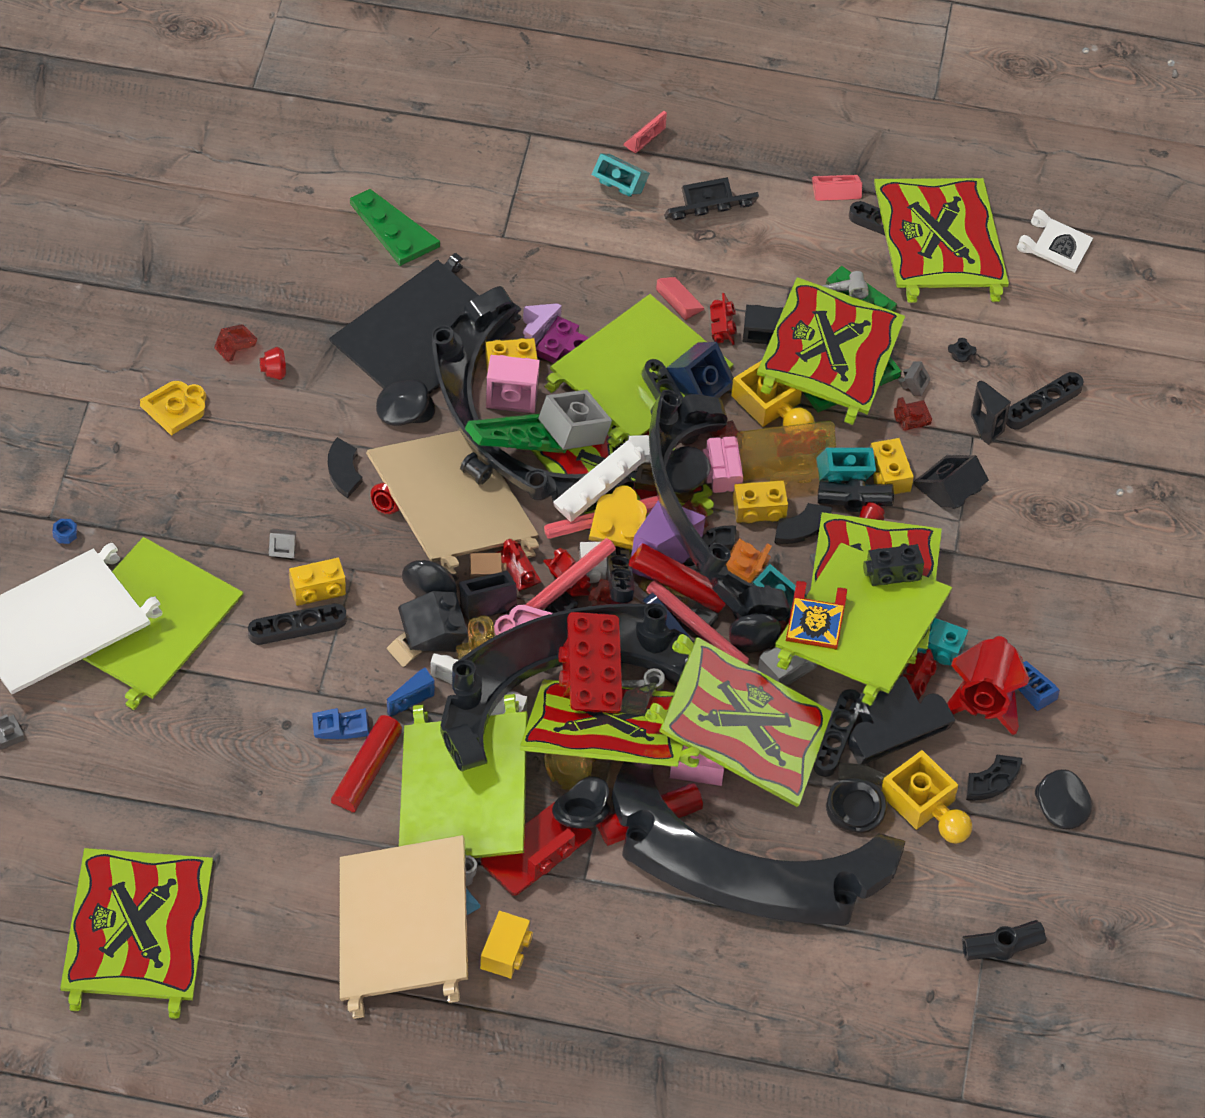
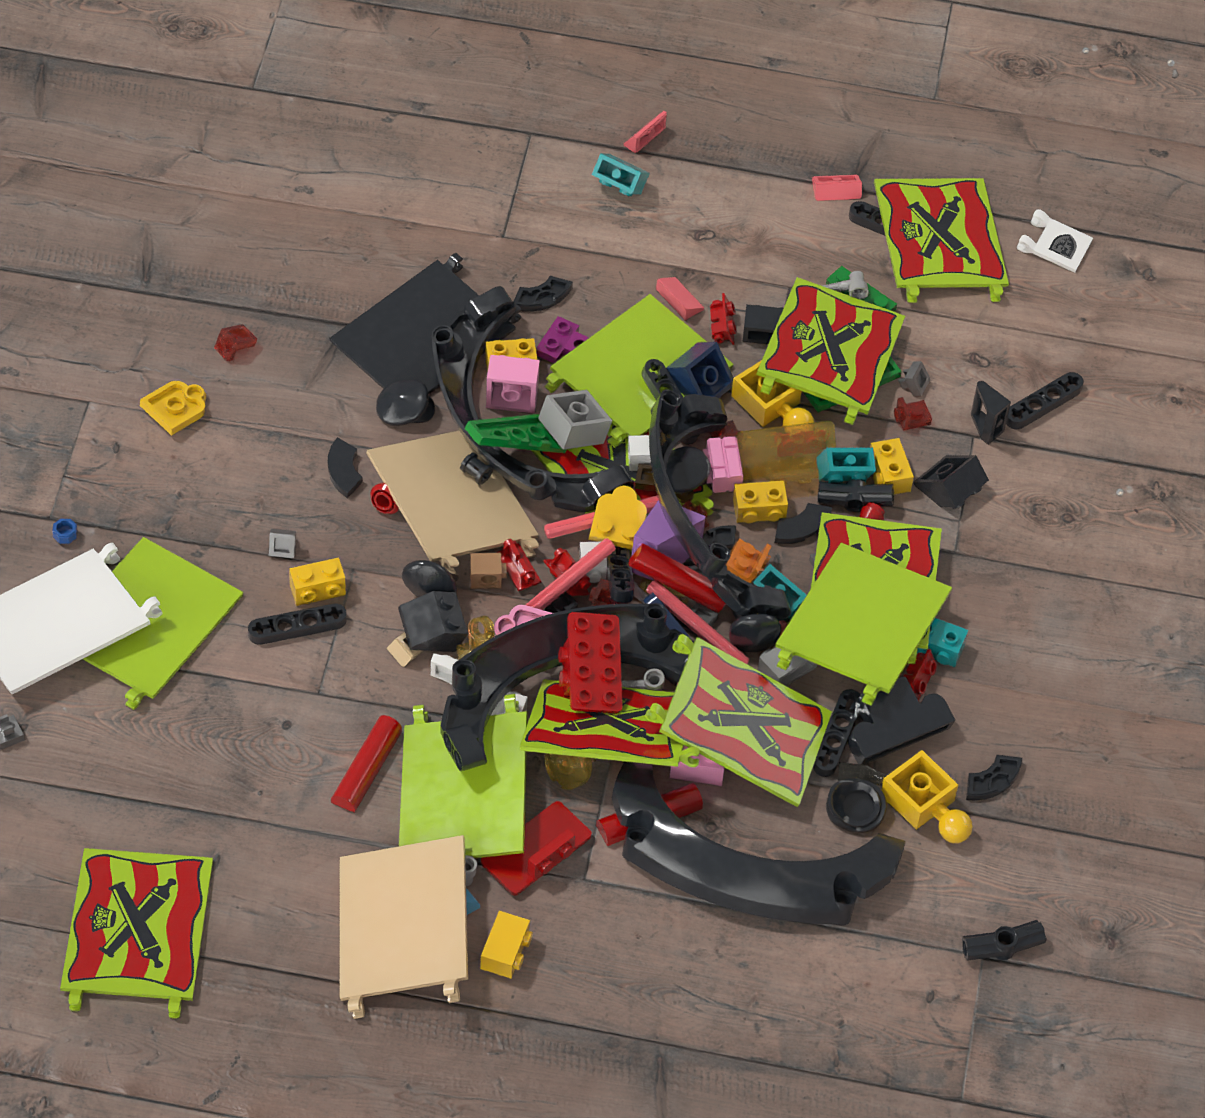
red cone [259,347,286,380] -> none
blue slope [312,708,370,739] -> none
green wing [350,189,440,266] -> none
blue slope [387,668,435,717] -> none
black brick [459,571,517,621] -> none
lavender slope [523,304,562,347] -> none
black piece [552,776,611,829] -> none
white hinge [553,440,646,522] -> none
clear smoke tile [620,683,657,716] -> none
black bracket [664,177,759,221] -> none
flag [786,581,847,649] -> none
black brick [863,544,924,586] -> none
red brick [947,636,1029,735] -> none
black plate [948,338,977,362] -> none
blue slope [1018,661,1060,711] -> none
black piece [1035,769,1092,830] -> none
none -> black tile [513,276,573,312]

